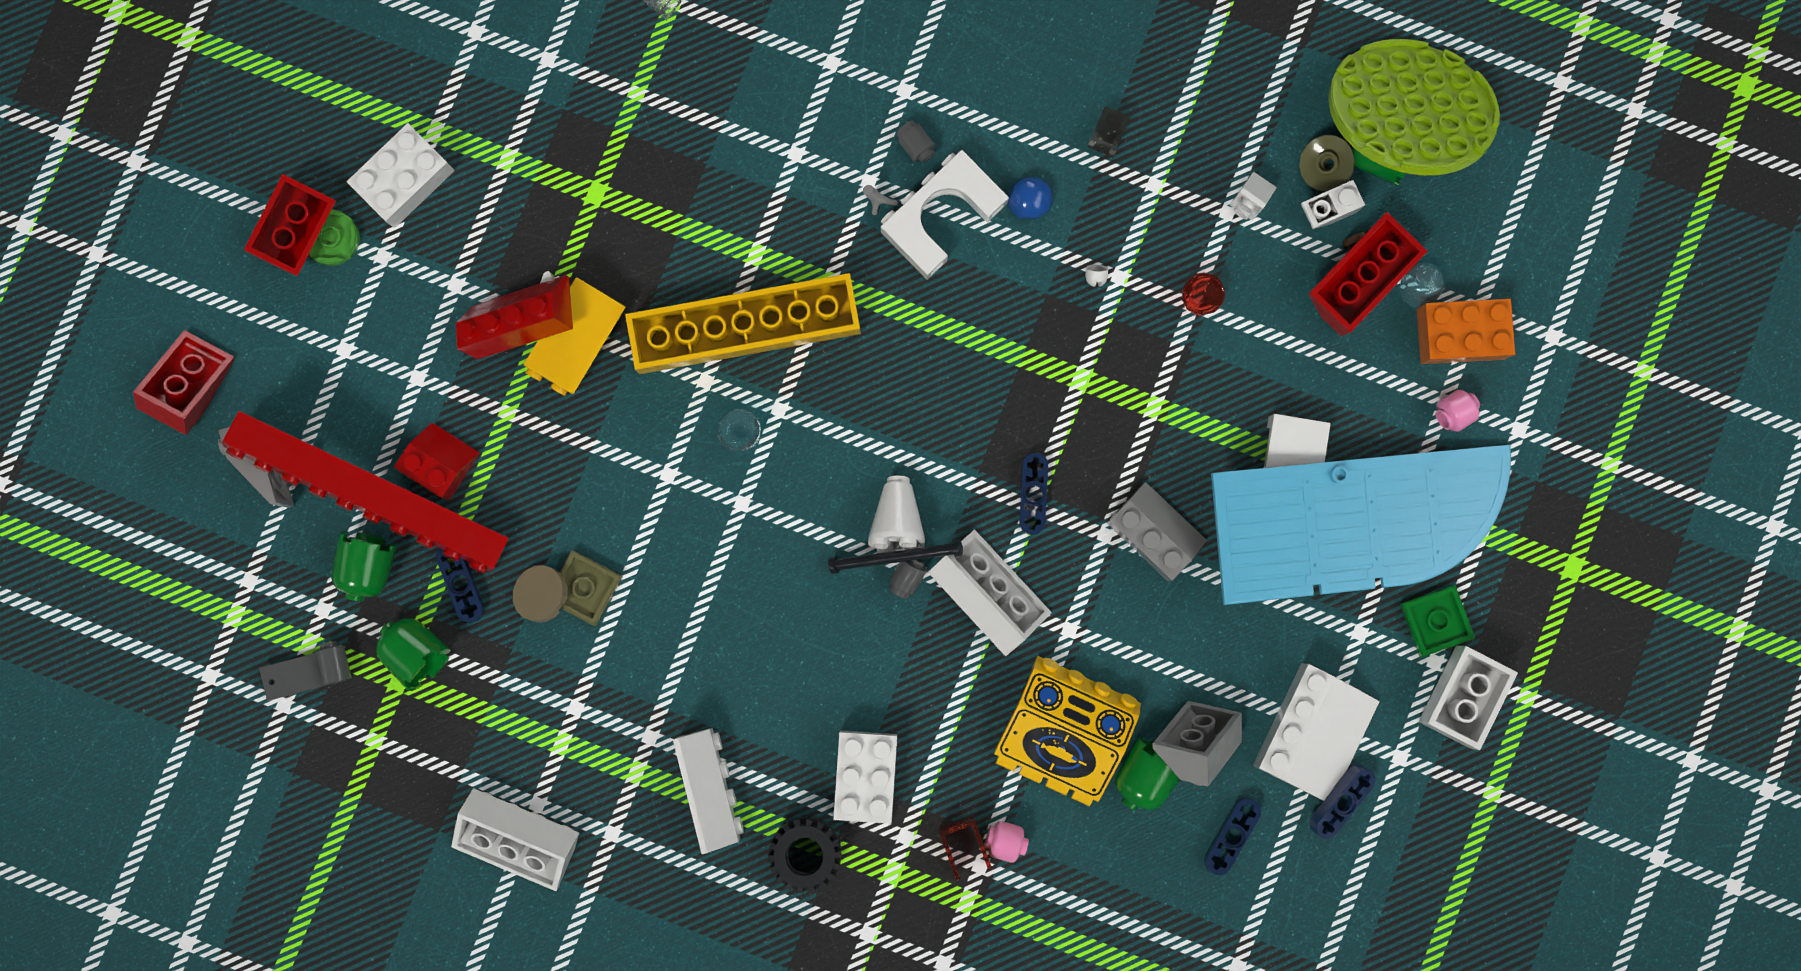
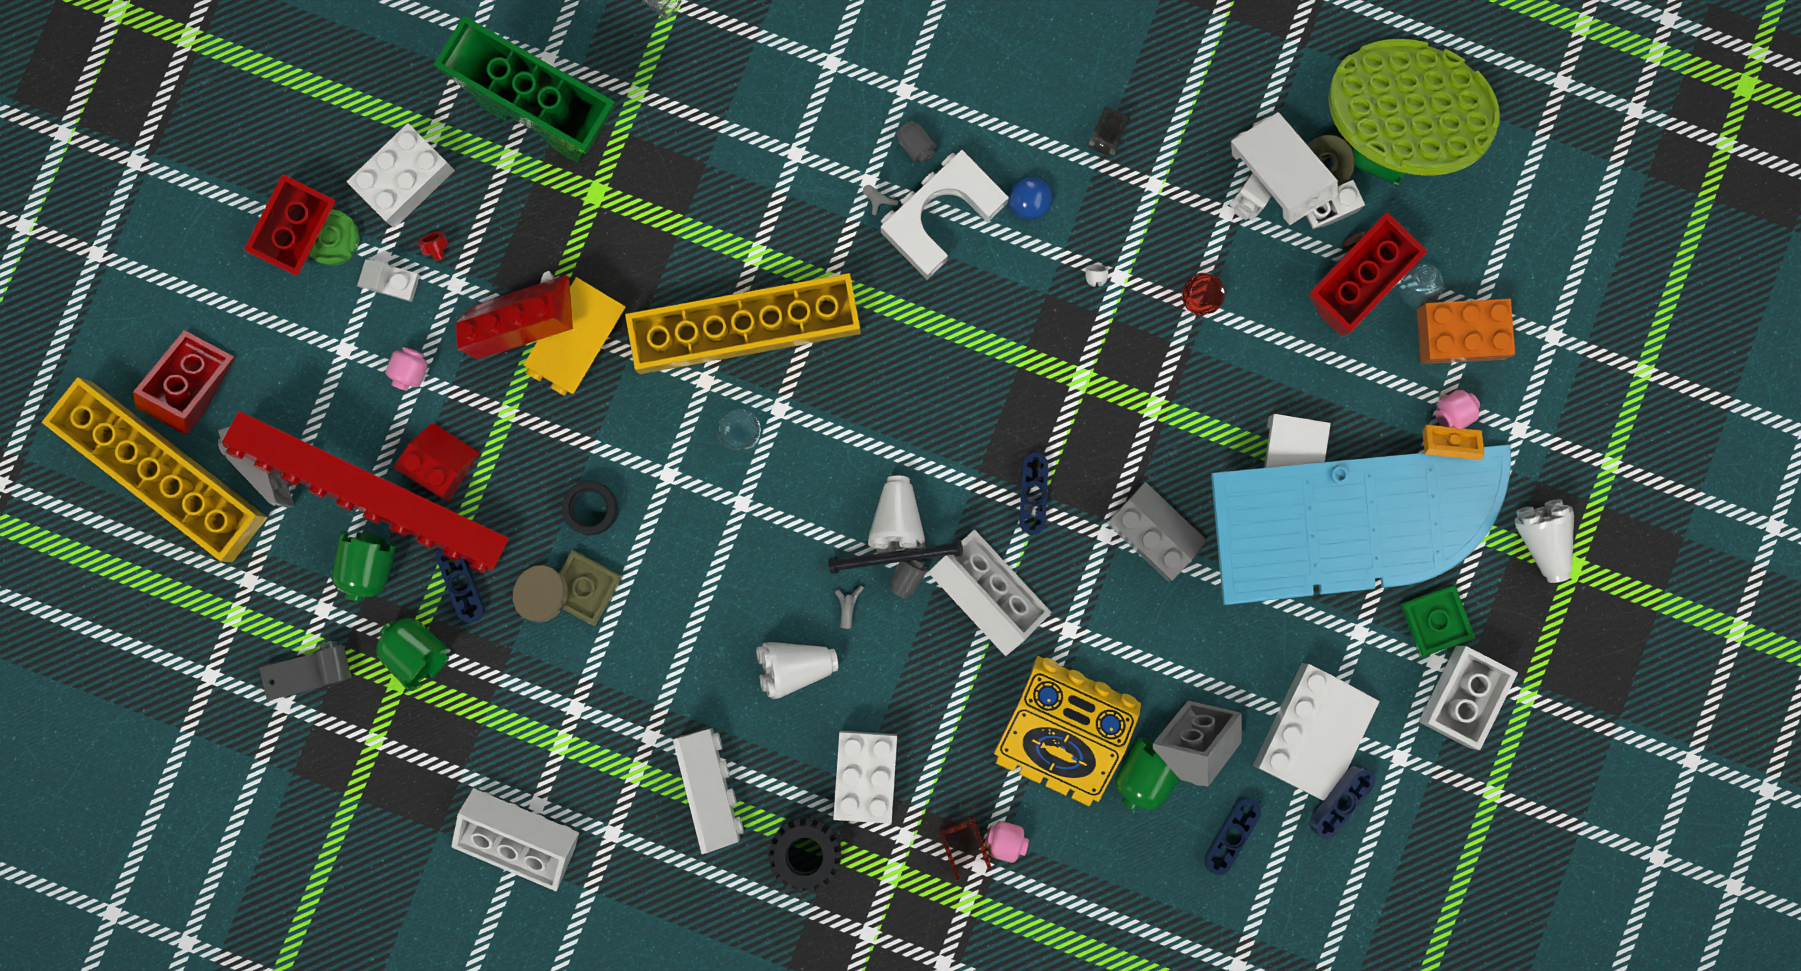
none -> yellow brick [41,377,268,563]
none -> white slope [357,259,420,302]
none -> bright pink head [385,347,428,391]
none -> red tile [418,231,449,260]
none -> green piece [433,15,616,163]
none -> black tyre [562,481,618,535]
none -> white cone [756,642,838,699]
none -> light grey bar [835,585,864,629]
none -> white panel [1231,112,1338,225]
none -> light orange plate [1422,425,1485,460]
none -> white cone [1515,500,1574,583]

